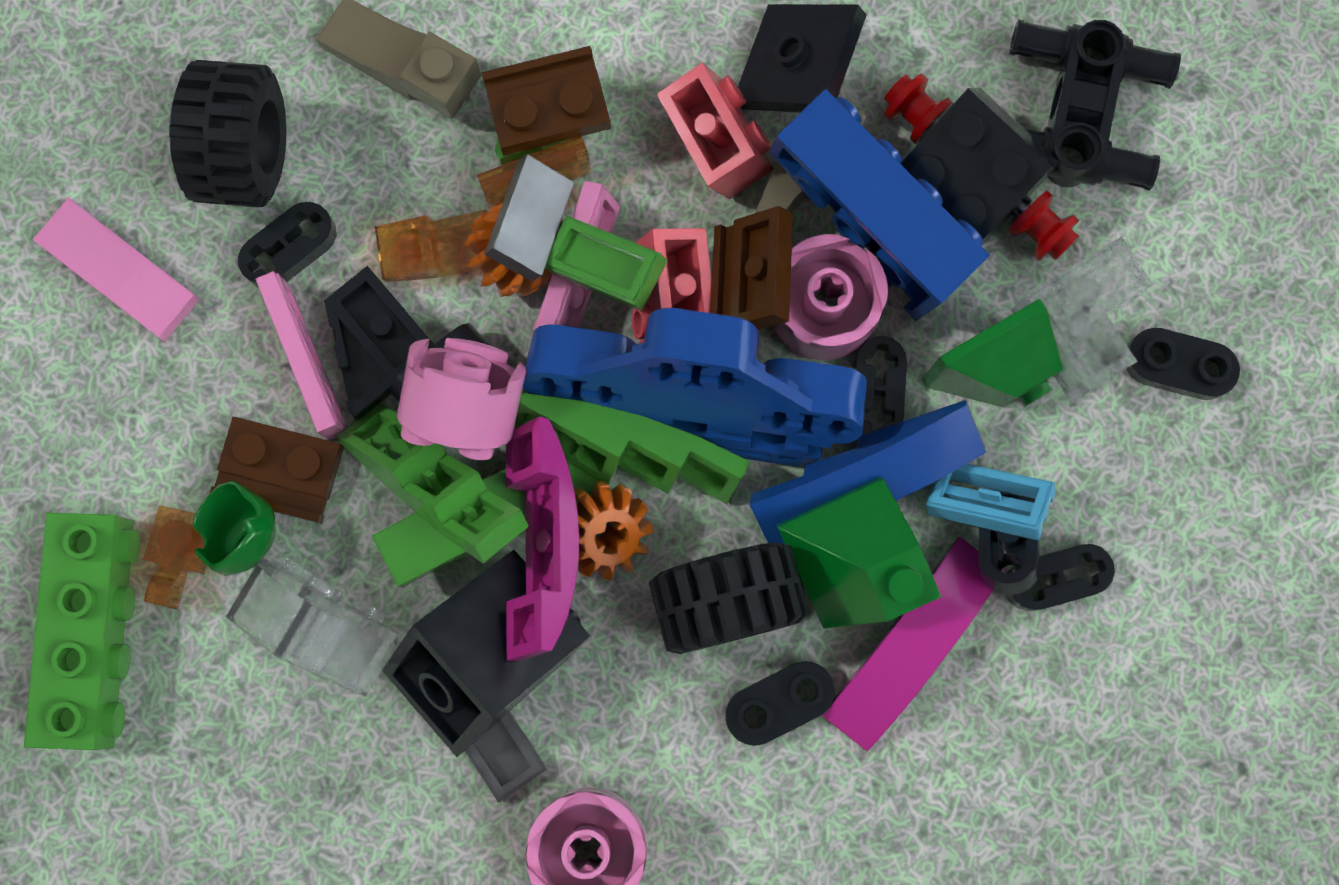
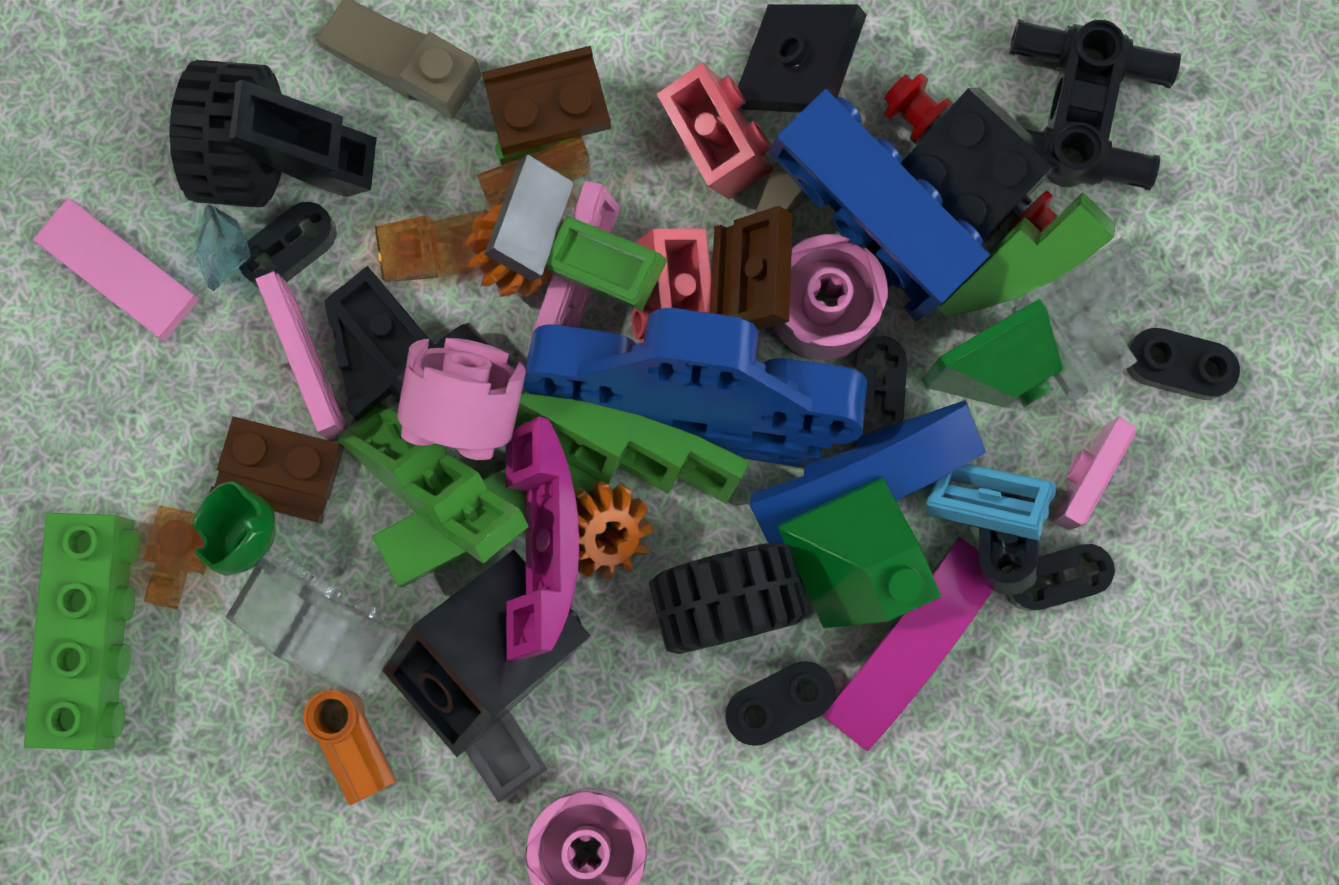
none -> clear light blue slope [195,204,251,291]
none -> black slope [229,80,377,197]
none -> orange piece [303,687,397,806]
none -> bright green slope [938,192,1116,316]
none -> bright pink plate [1051,417,1137,531]

